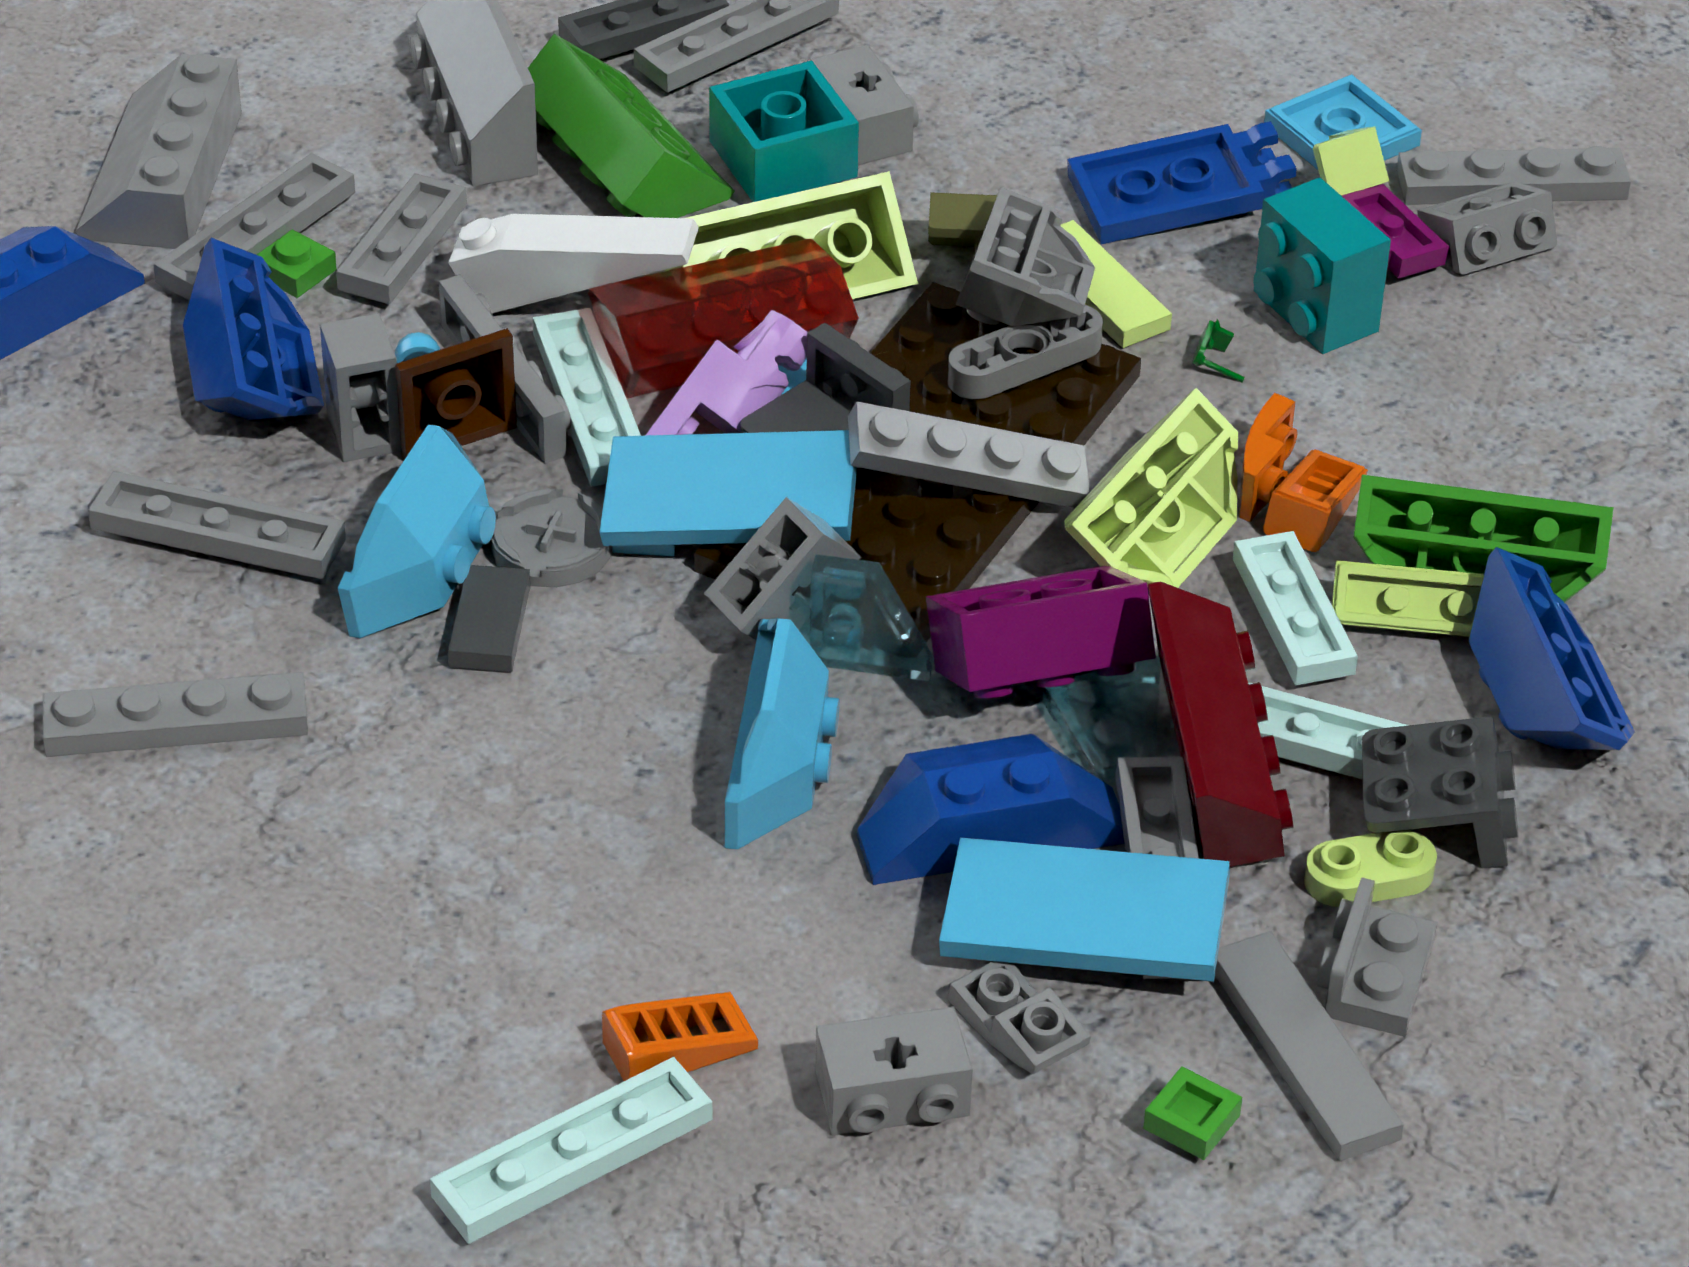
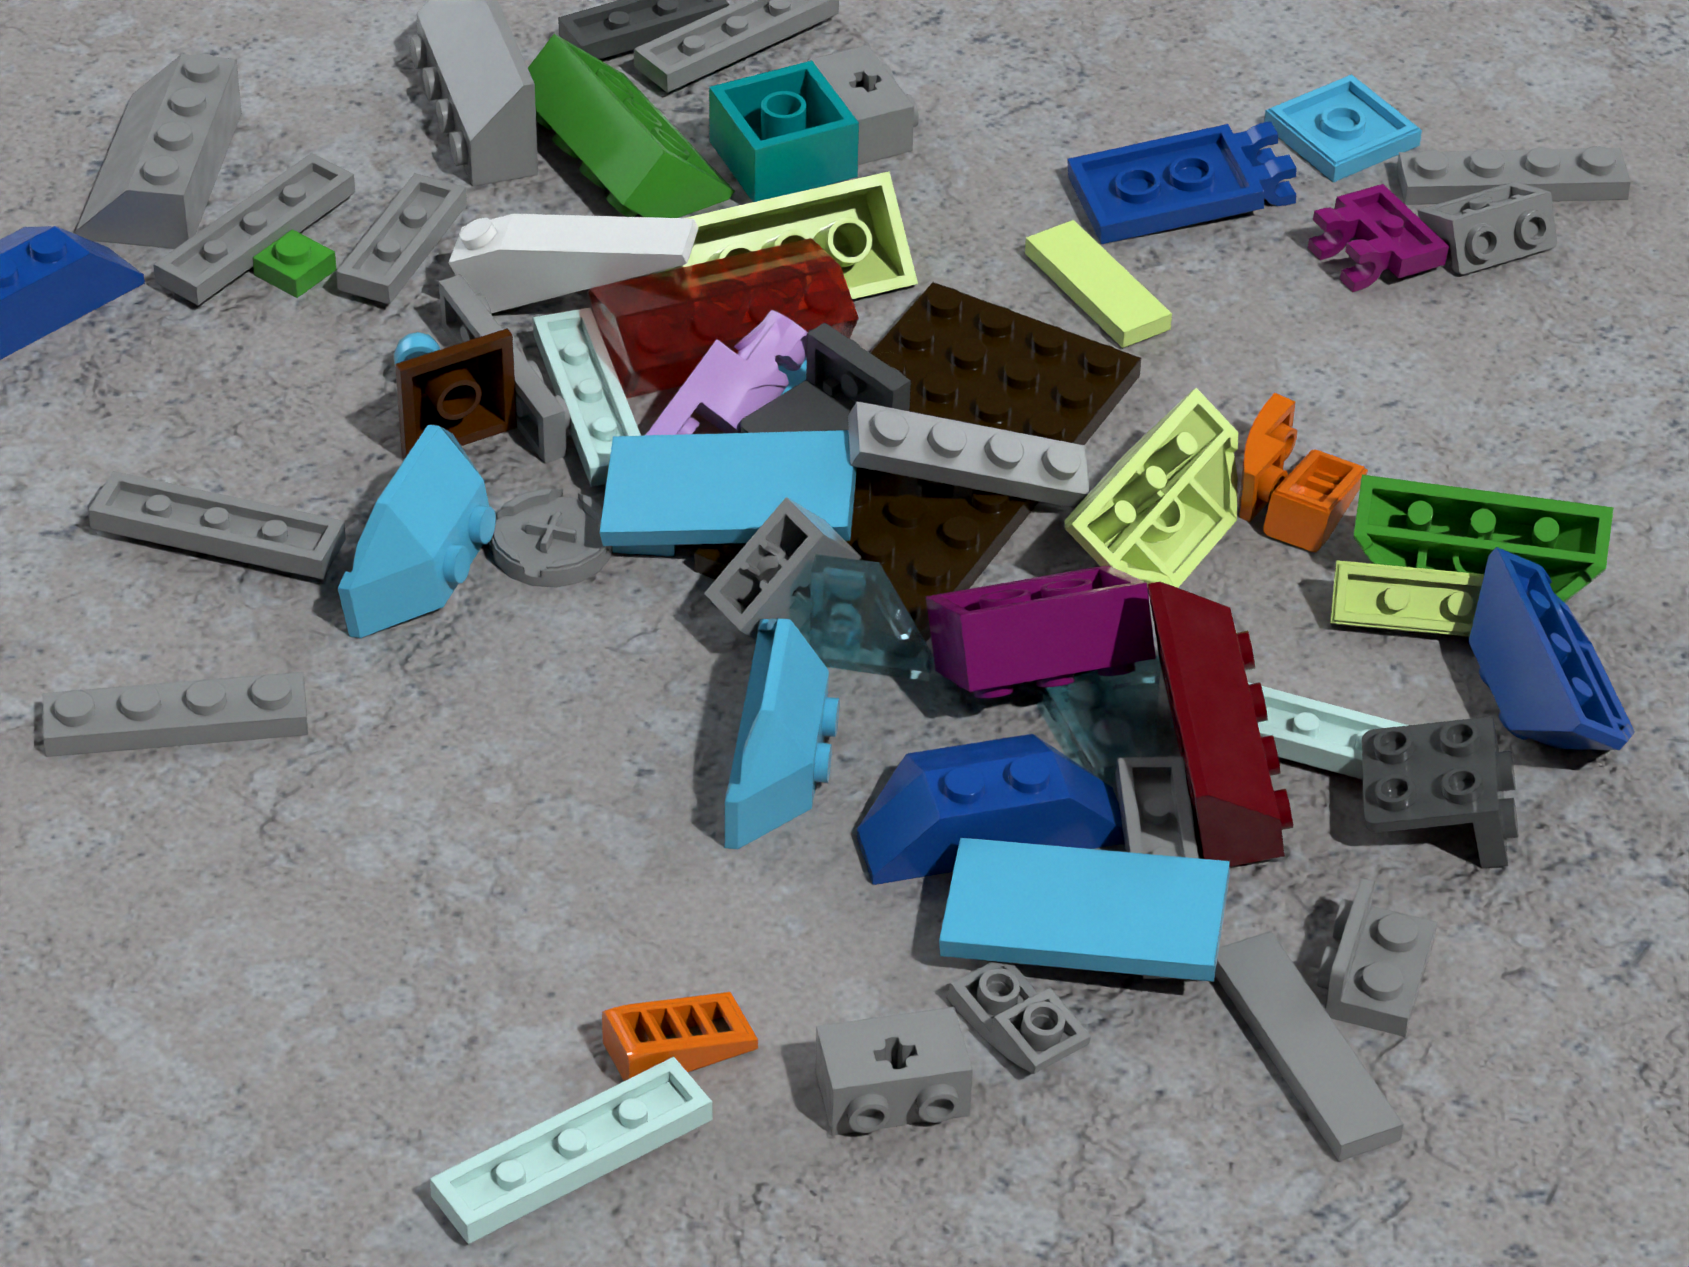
blue wedge [183,237,324,420] -> none
light grey brick [320,313,401,462] -> none
dark grey tile [448,565,531,672] -> none
olive panel [928,192,997,257] -> none
light grey beam [948,305,1103,399] -> none
light grey wedge [956,187,1095,326] -> none
bright green plate [1143,1066,1243,1160] -> none
green piece [1192,319,1244,382] -> none
light aqua plate [1233,531,1358,686] -> none
teal brick [1253,177,1391,354] -> none
yellowish green plate [1304,830,1437,907] -> none
yellowish green panel [1313,126,1389,195] -> none

